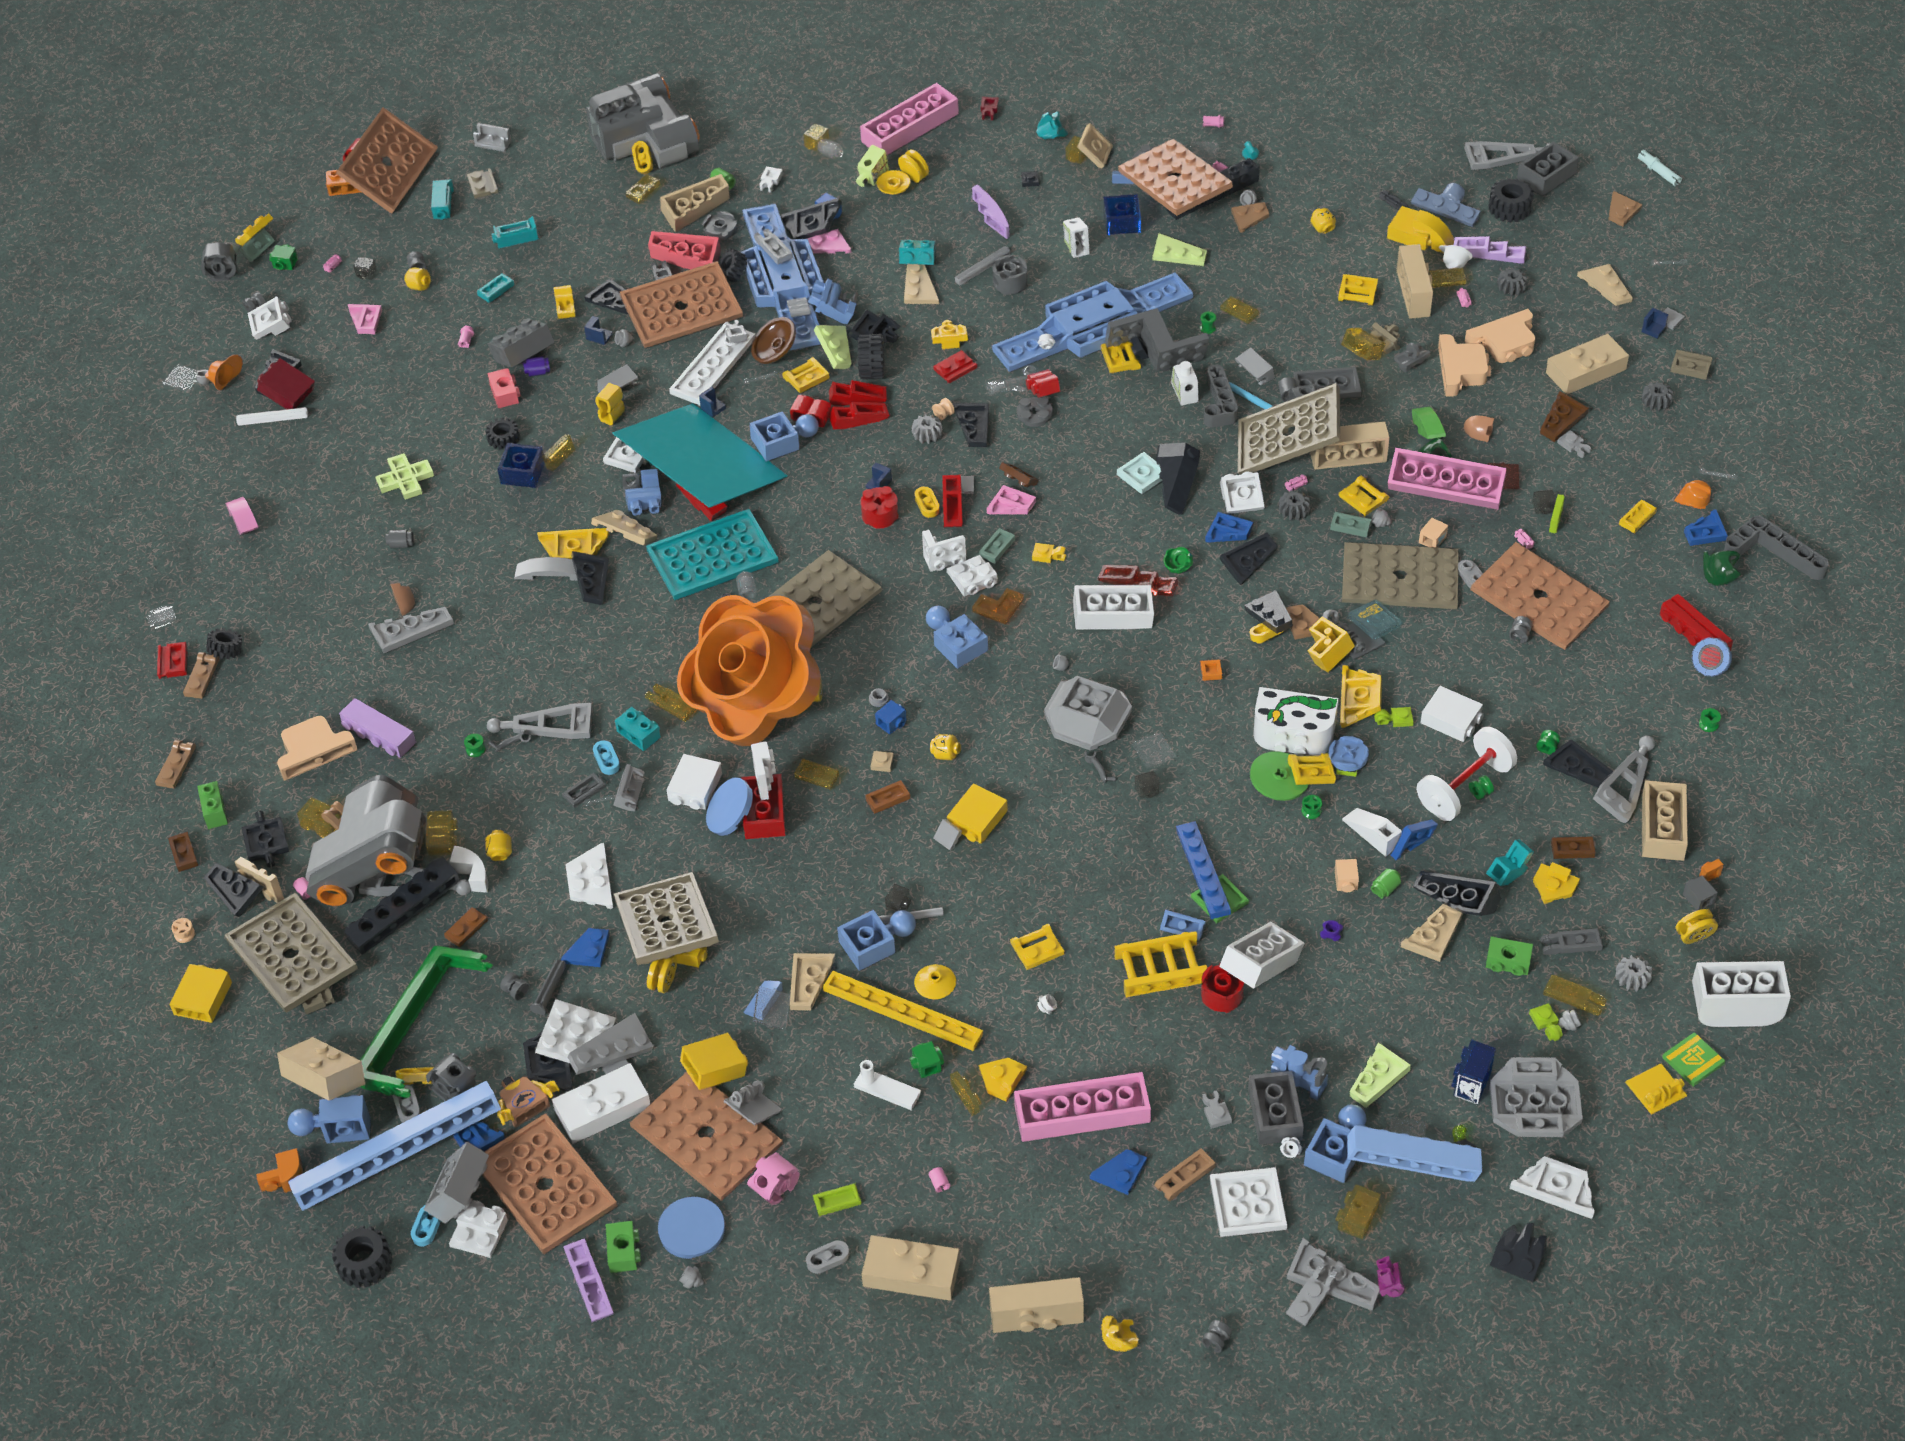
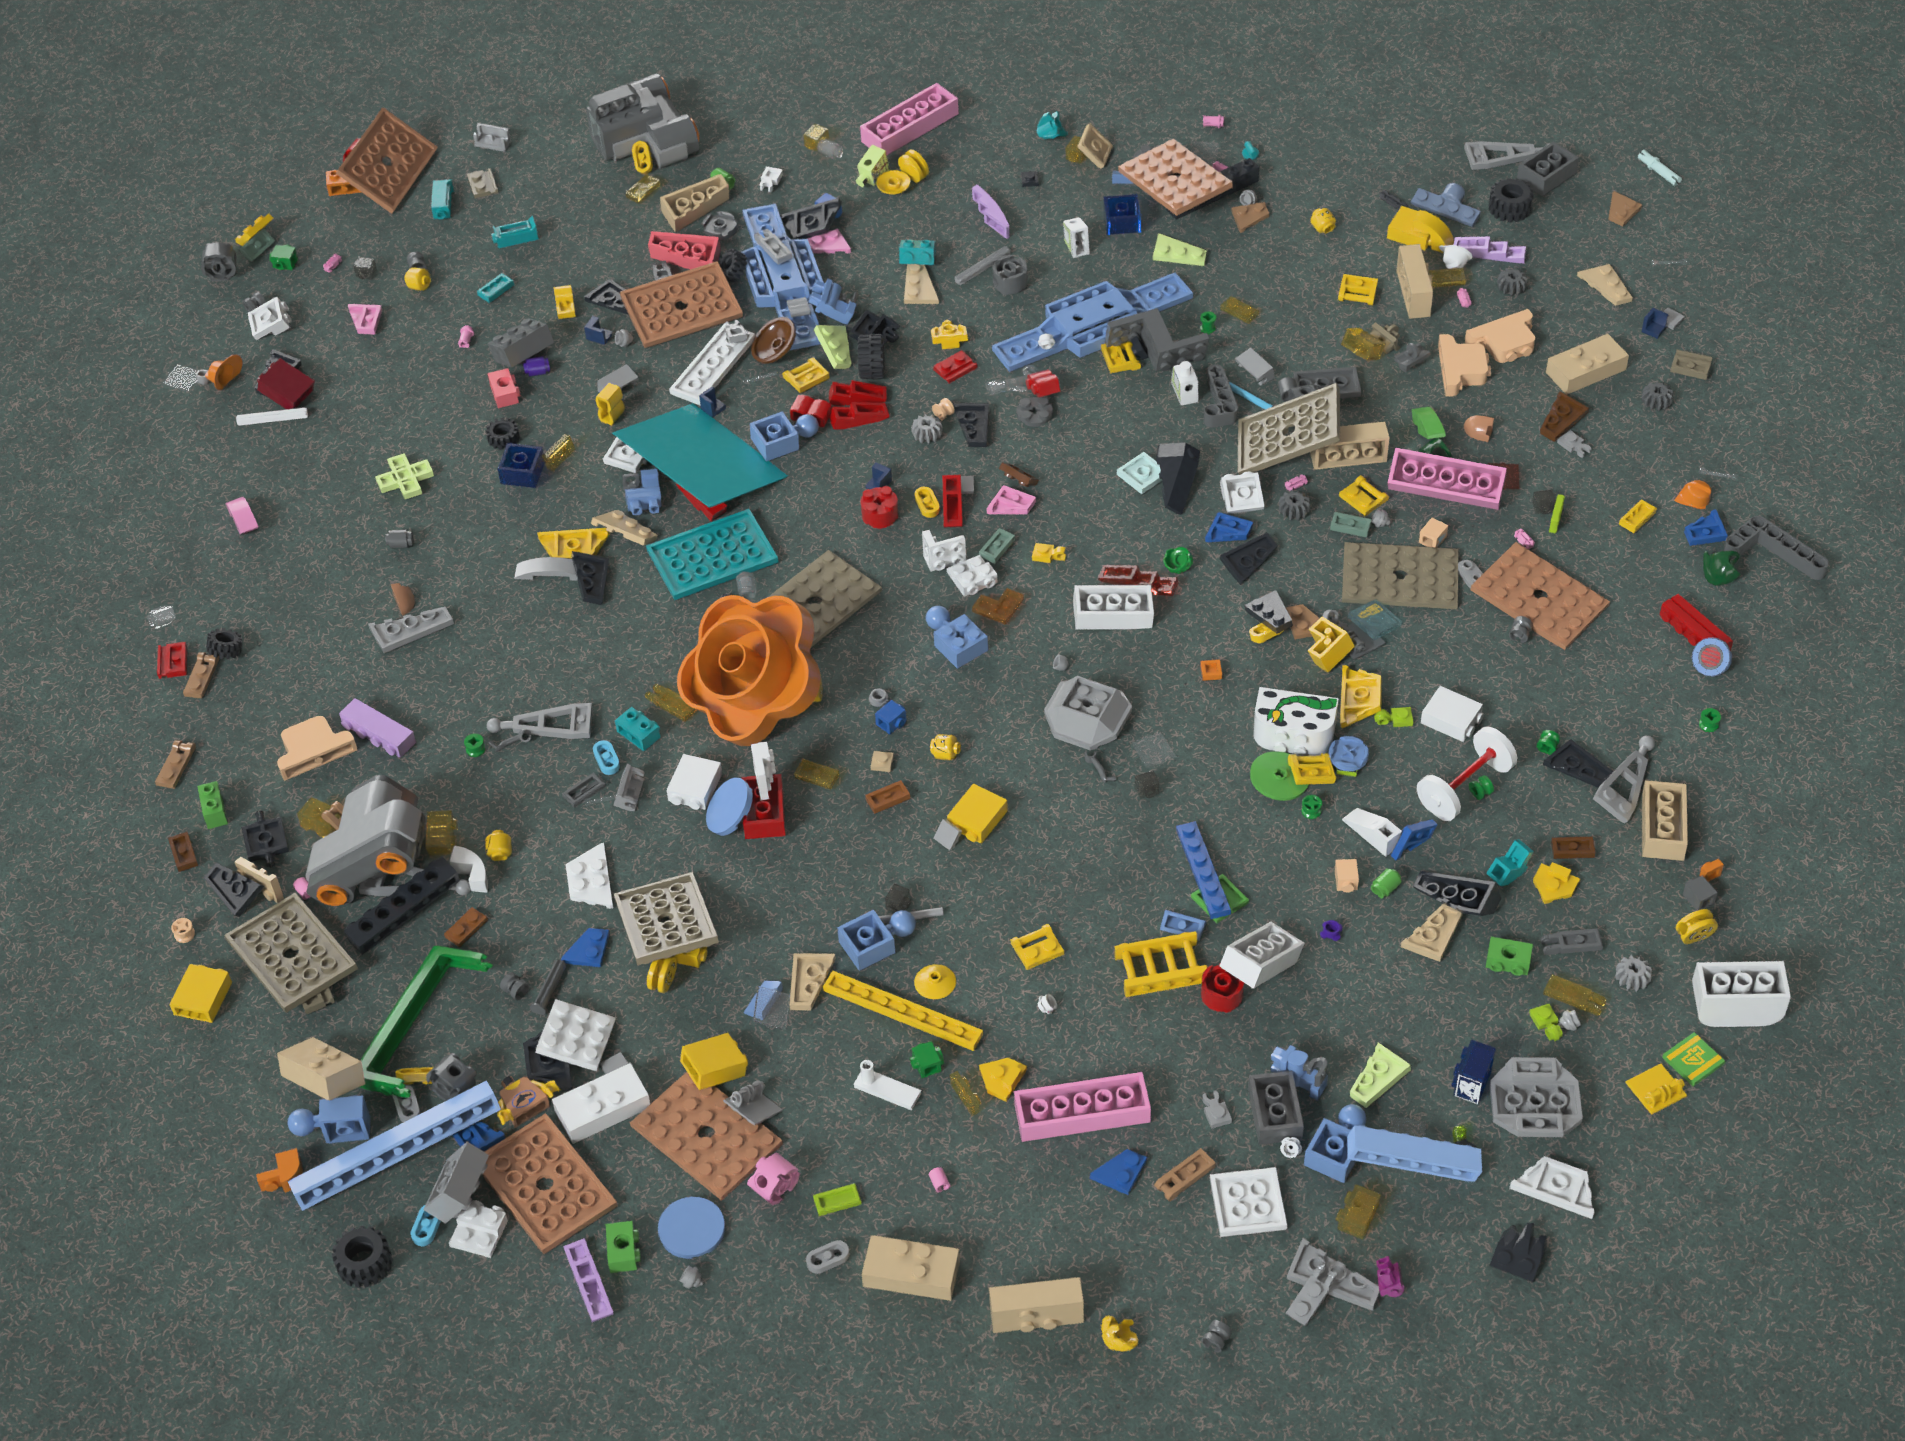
light grey wing [567,1013,654,1074] -> none
dark red plate [981,97,999,121] -> none

